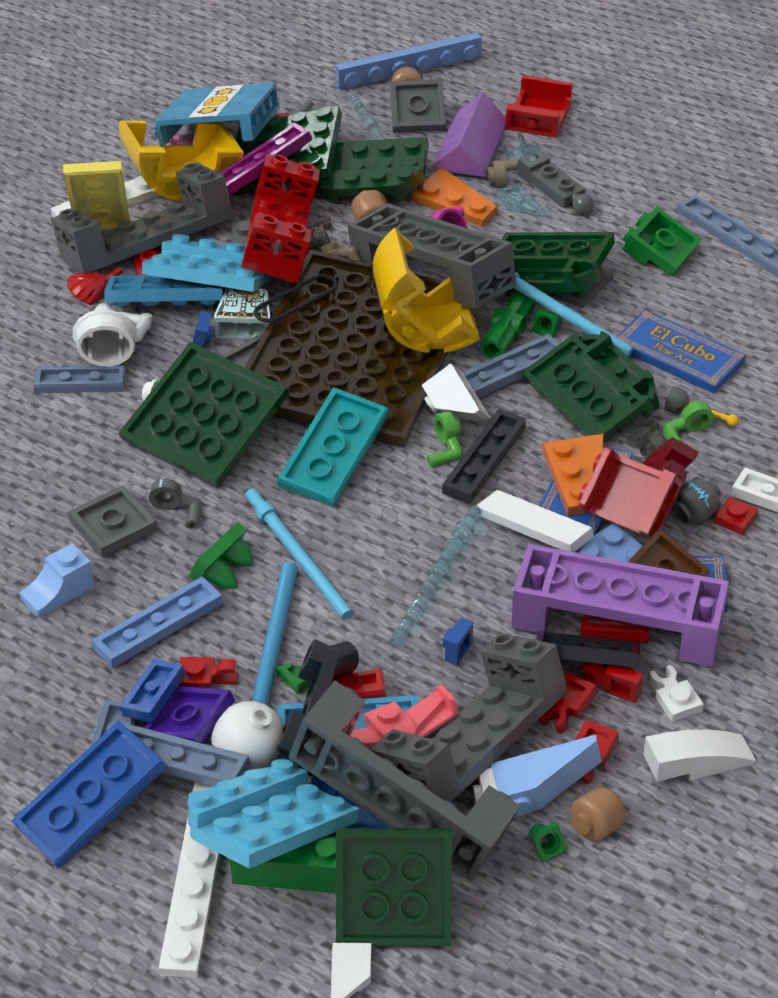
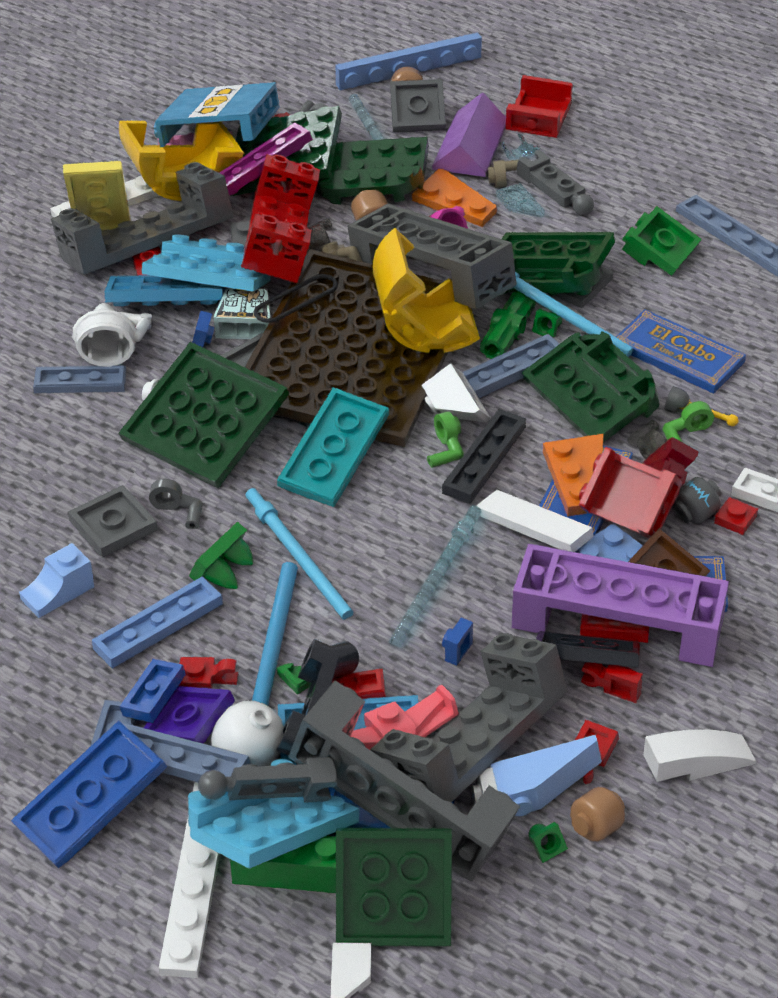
red piece [67,267,123,305] -> none
red plate [540,672,598,734] -> none
white plate [650,665,704,722] -> none
none -> dark grey plate [198,757,337,803]

